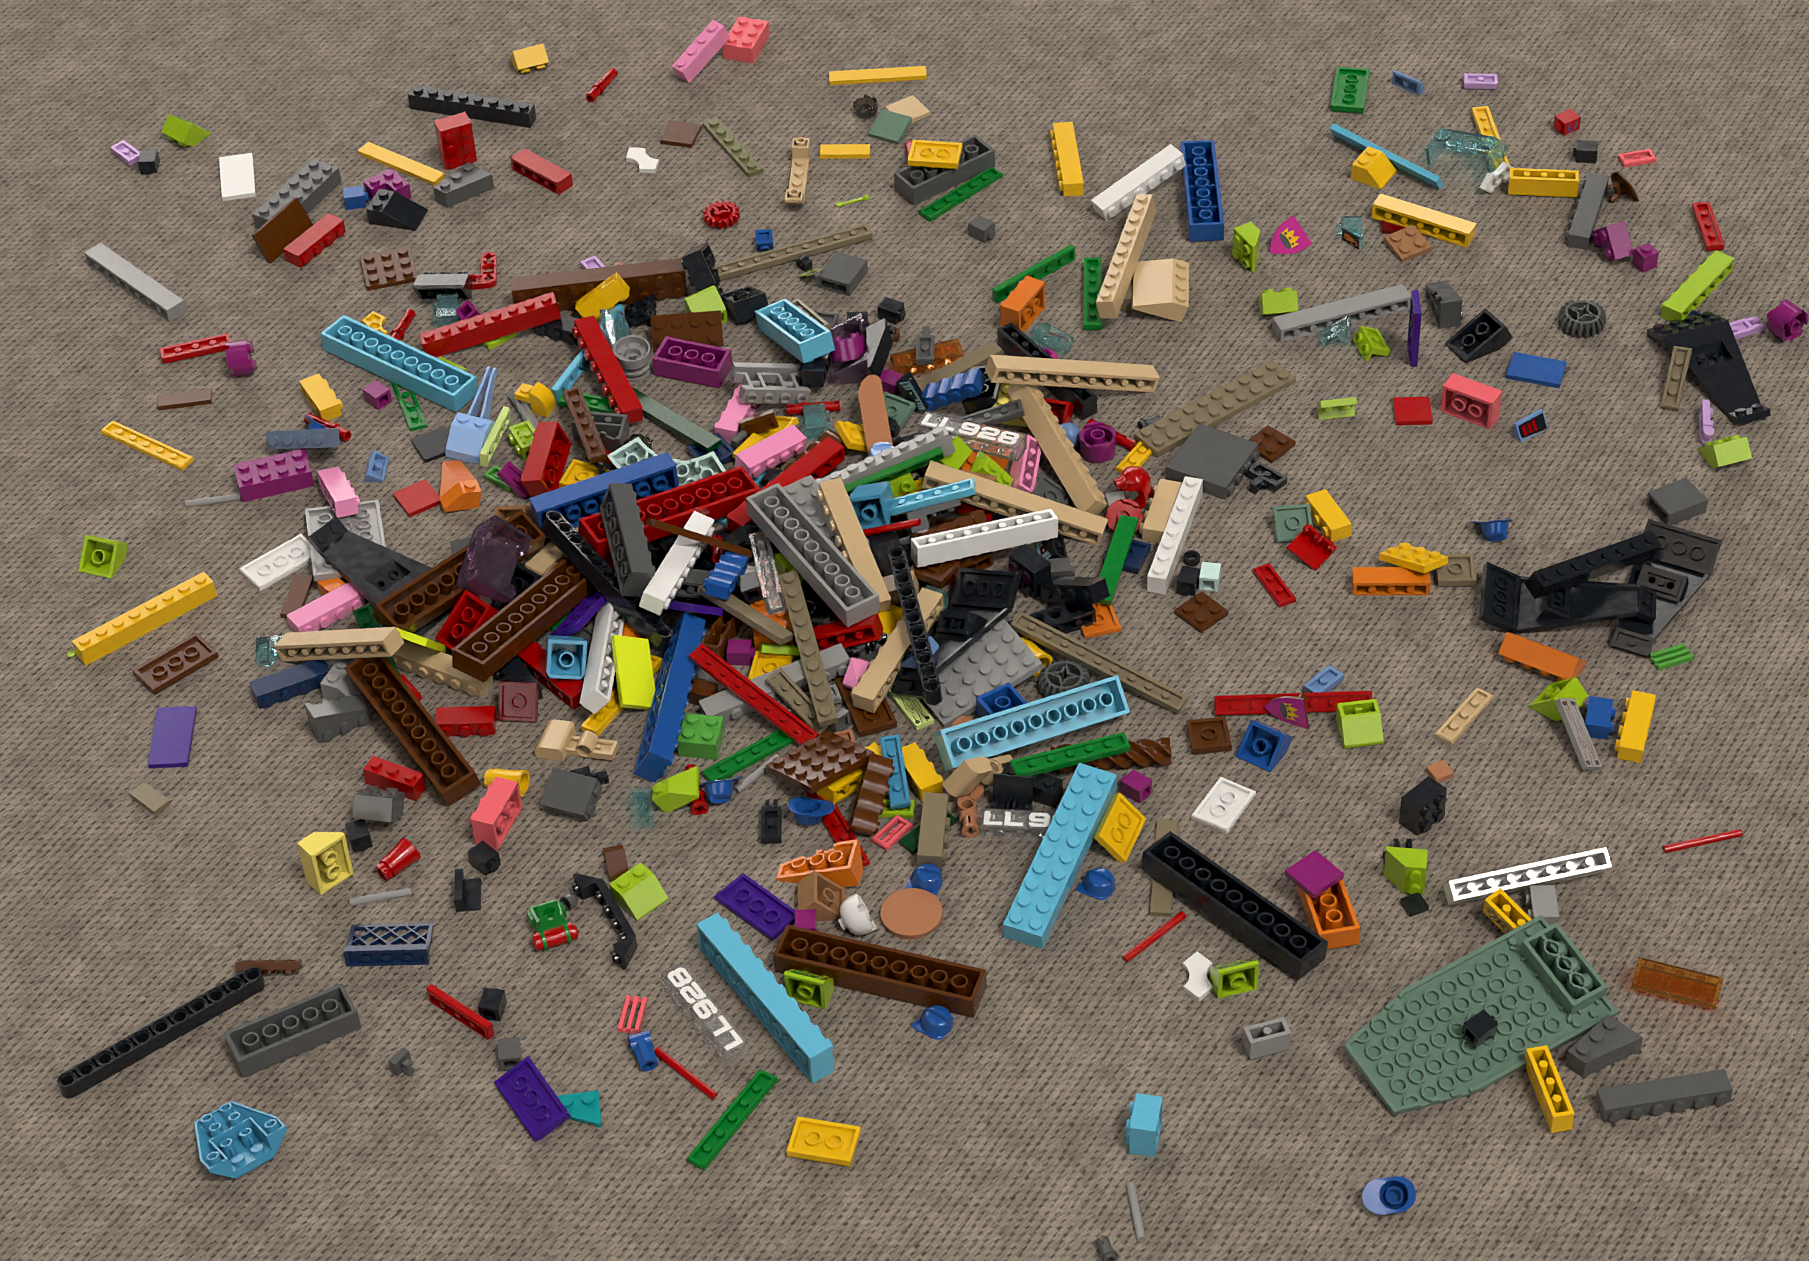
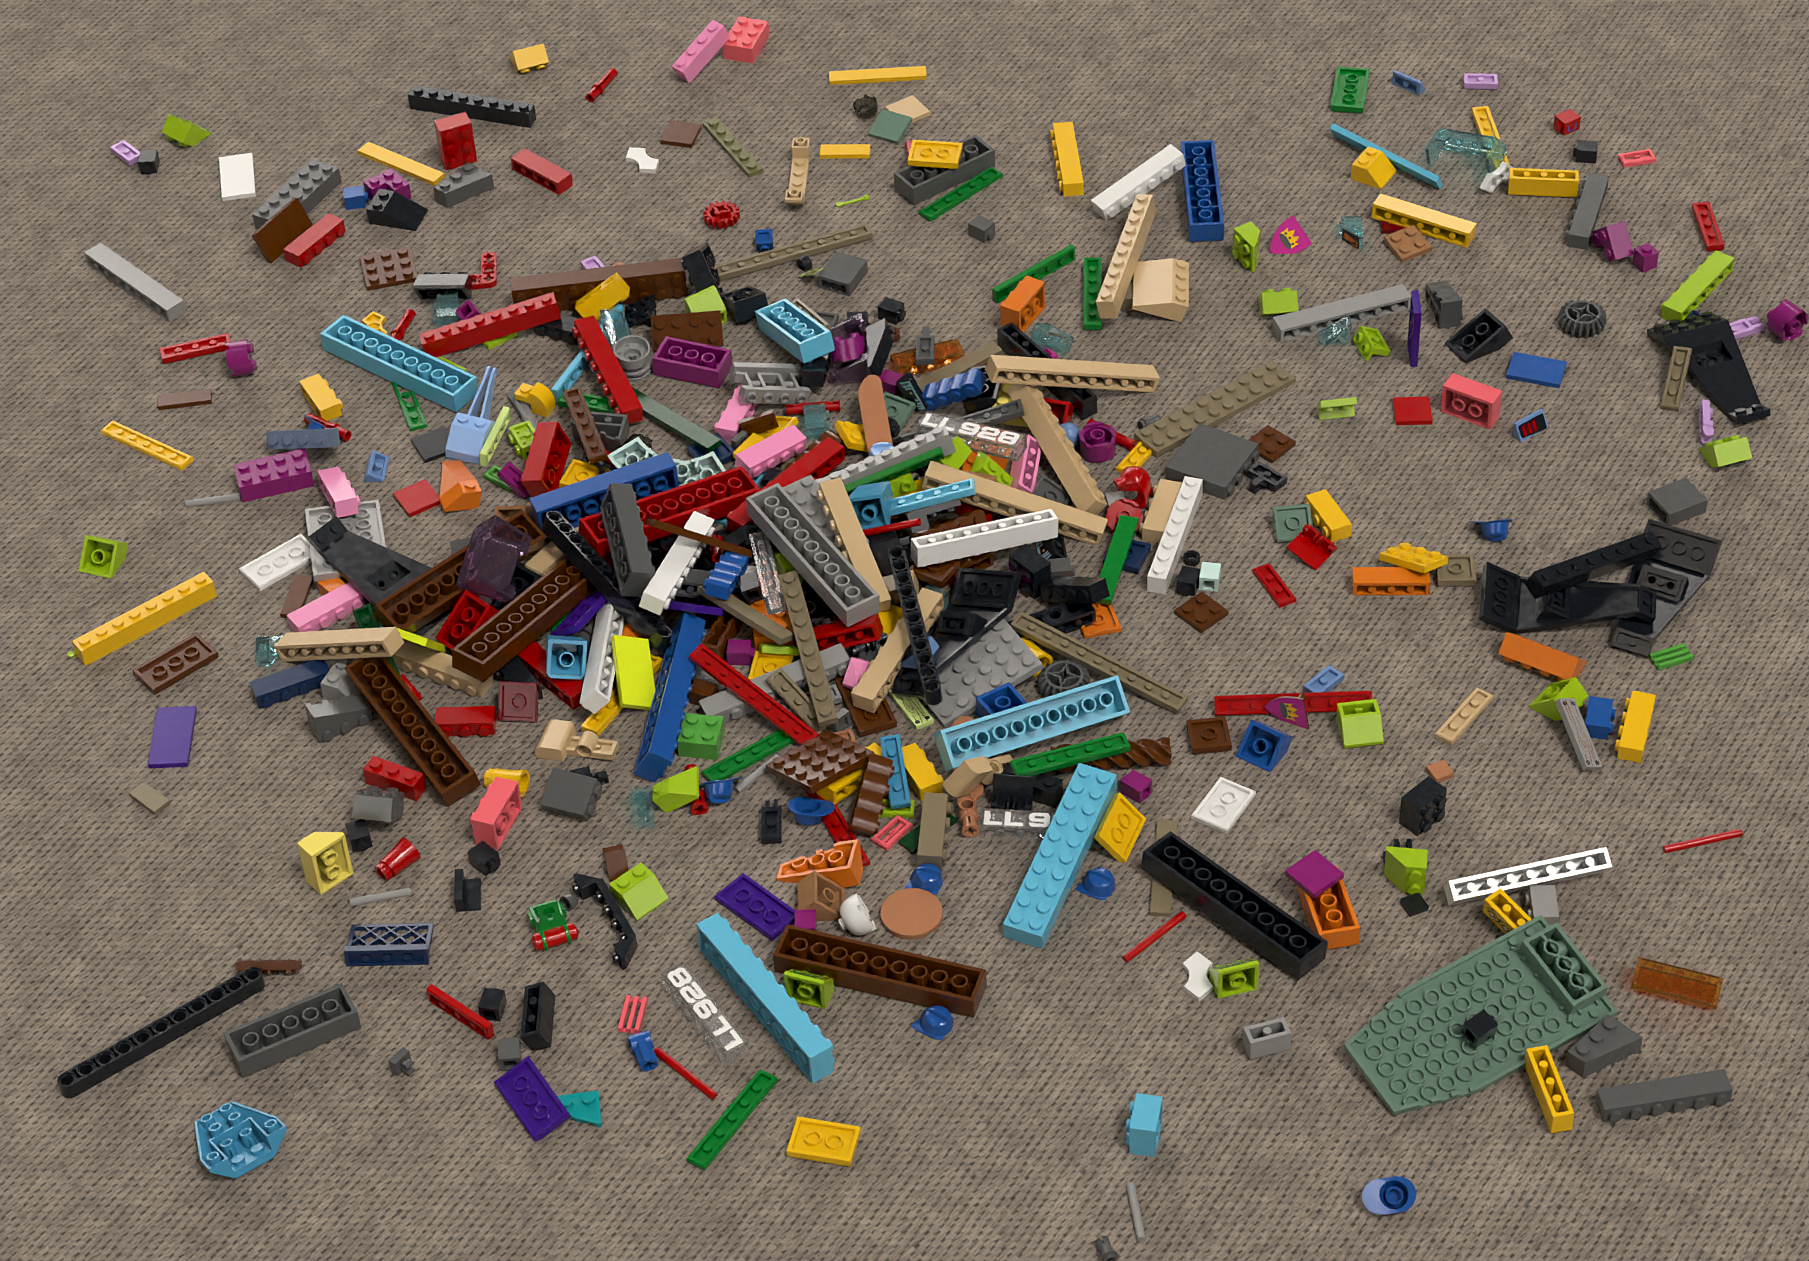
magenta brick [362,380,392,410] -> none
reddish brown shield [1608,171,1639,203] -> none
none -> black brick [520,981,555,1051]

